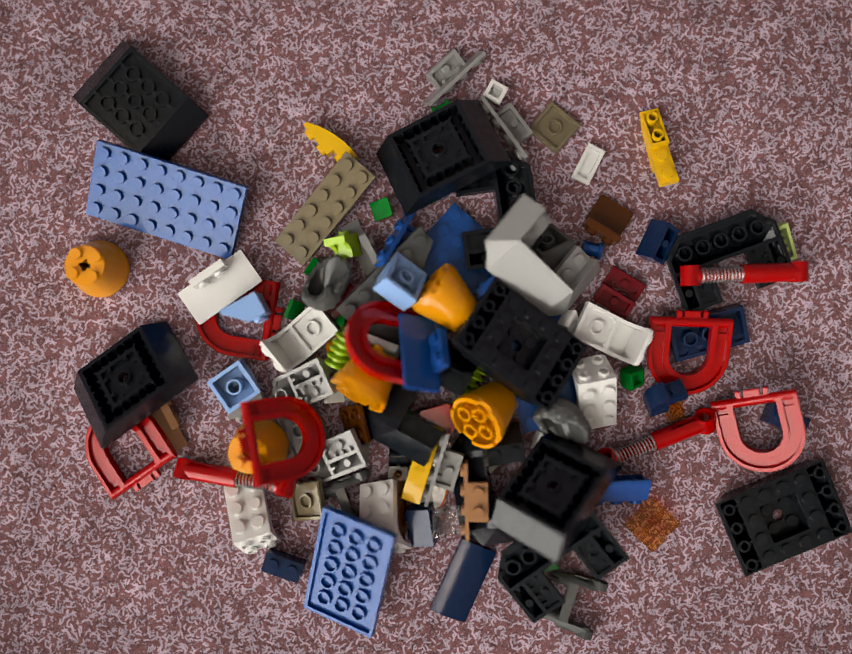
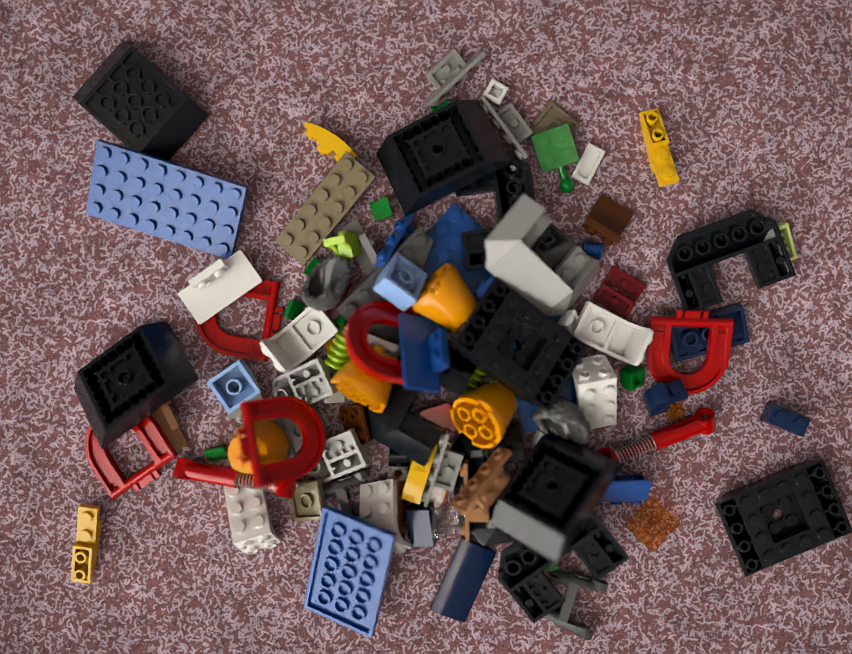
light orange cone [65,240,130,297] -> none
light blue slope [220,292,273,324] -> none
dark blue brick [261,548,306,584] -> none
dark blue brick [635,219,680,265] -> none
red piece [680,261,809,286] -> none
piece [710,386,806,472] -> none
none -> yellow slope [71,504,102,584]
none -> green slope [204,445,228,462]
none -> medium nougat bracket [450,447,513,513]
none -> green plate [531,124,580,193]

